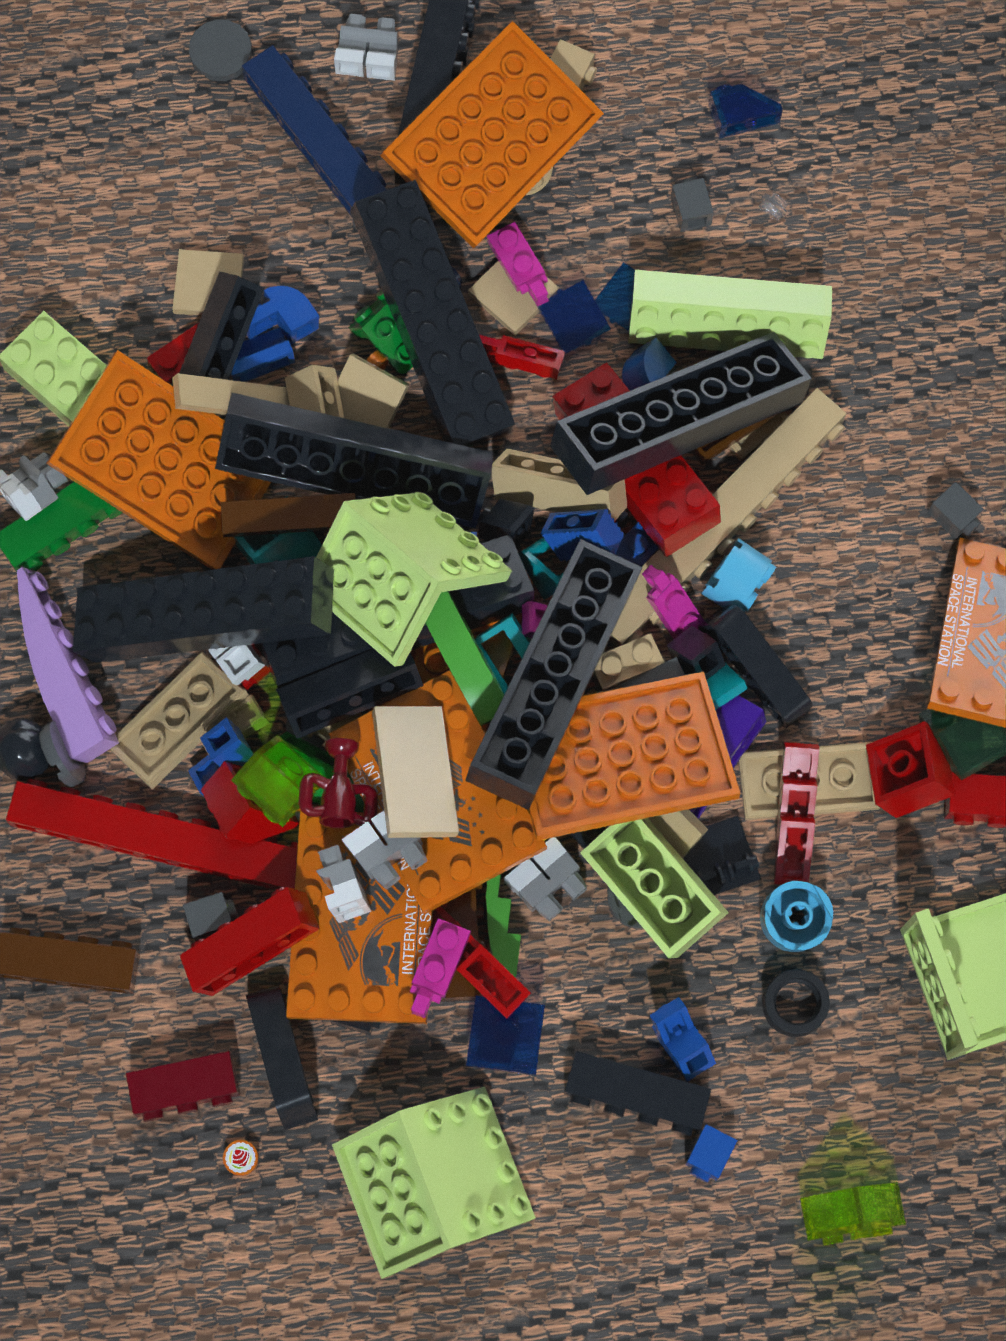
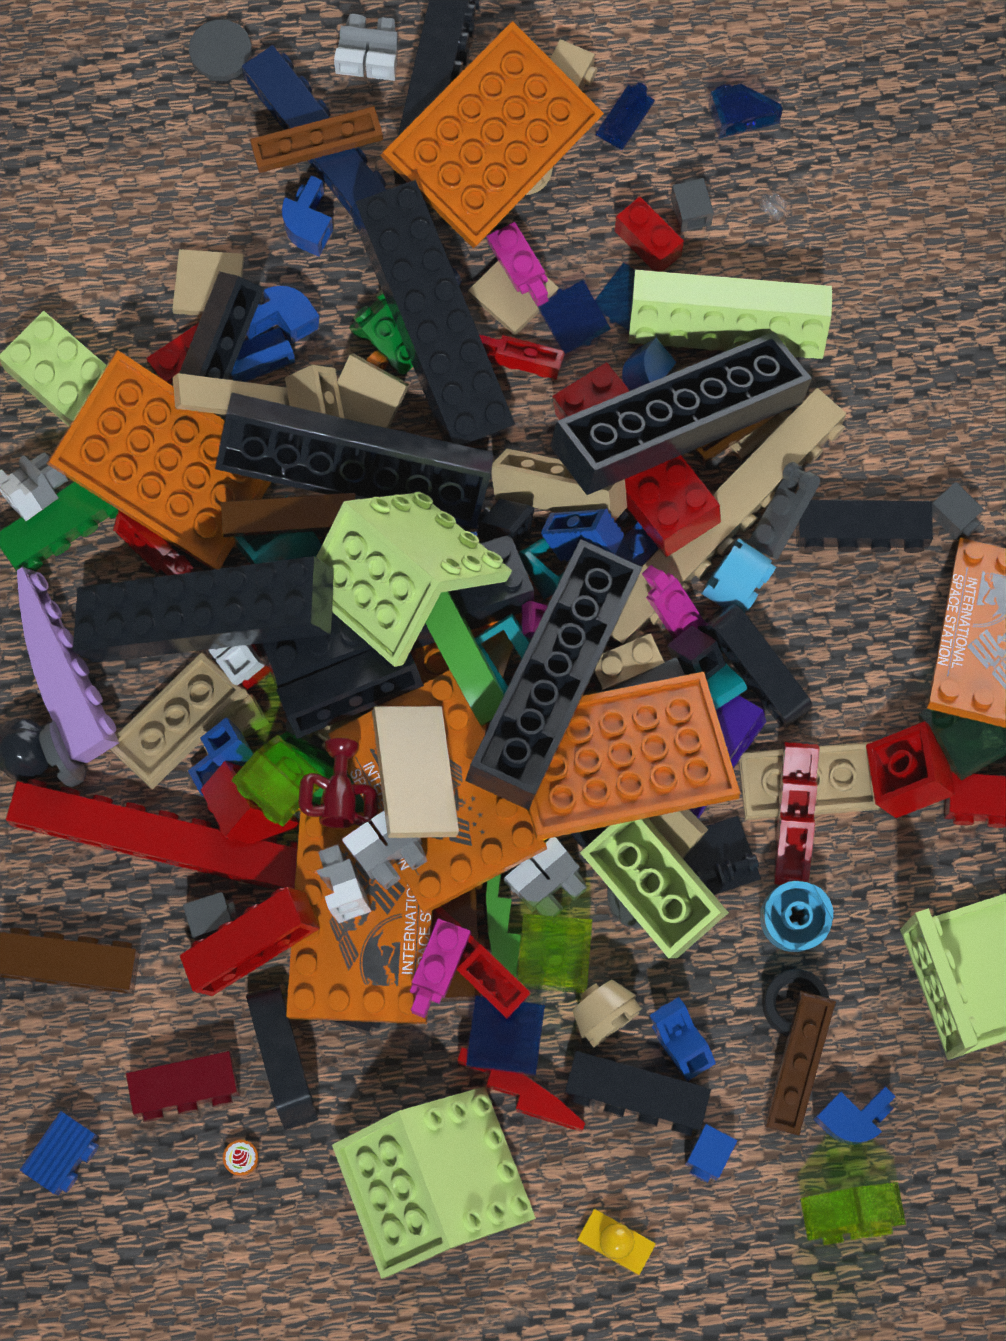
none -> blue brick [20,1111,99,1196]
none -> red hinge [113,511,193,576]
none -> dark orange plate [250,106,384,173]
none -> blue brick [282,176,333,257]
none -> red slope [457,1047,585,1132]
none -> clear neon green brick [517,913,592,993]
none -> tan cone [572,980,642,1048]
none -> yellow tile [577,1209,656,1276]
none -> clear blue hinge [595,82,655,151]
none -> red brick [615,196,684,272]
none -> dark grey plate [748,462,820,560]
none -> reddish brown tile [764,991,836,1136]
none -> black brick [796,500,933,553]
none -> blue brick [813,1086,896,1145]

